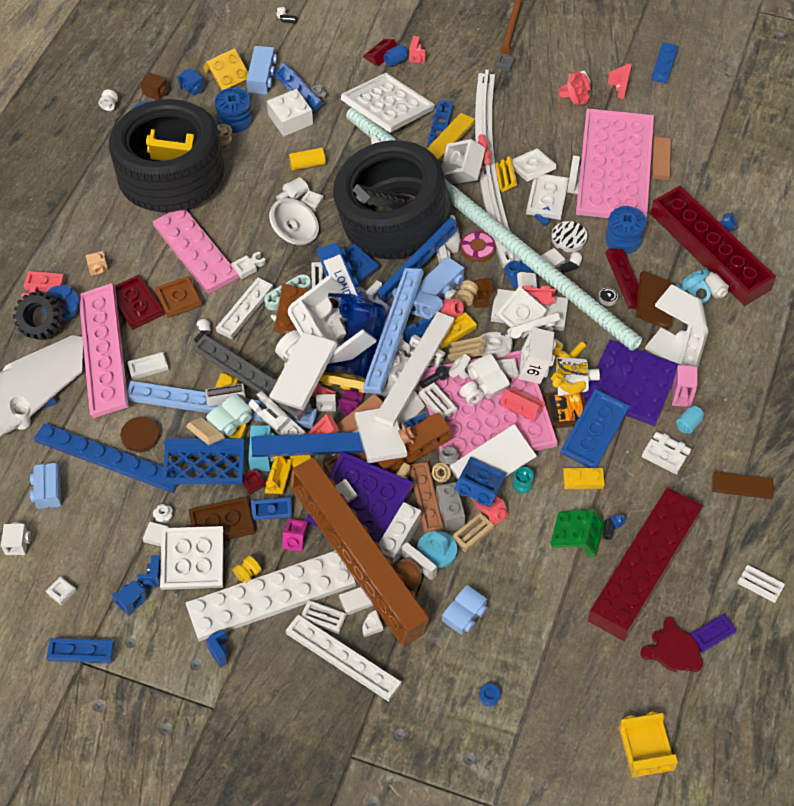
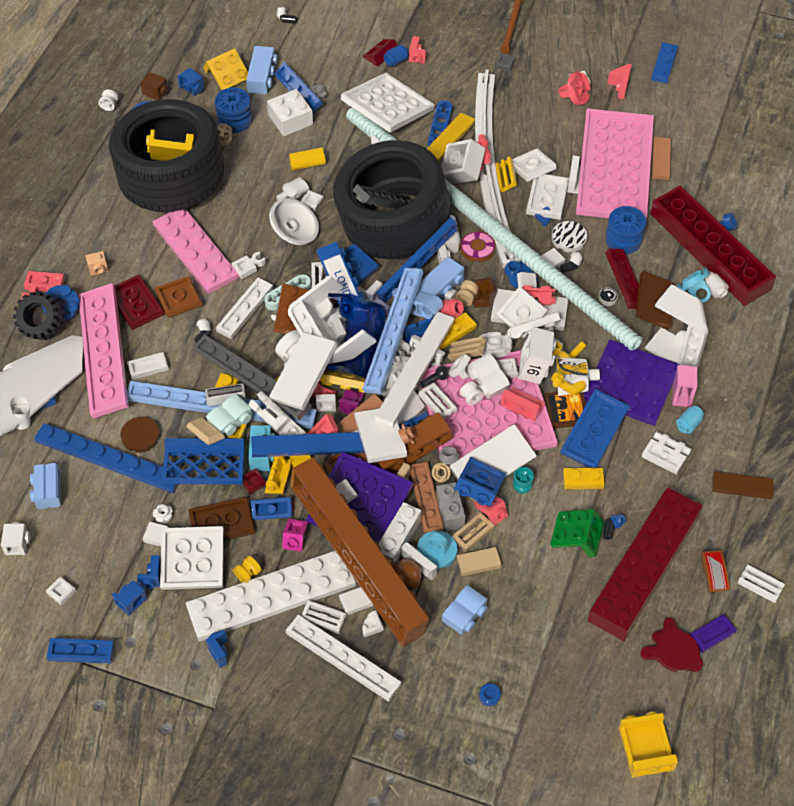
none -> tan tile [456,547,501,576]
none -> slope [701,550,730,593]

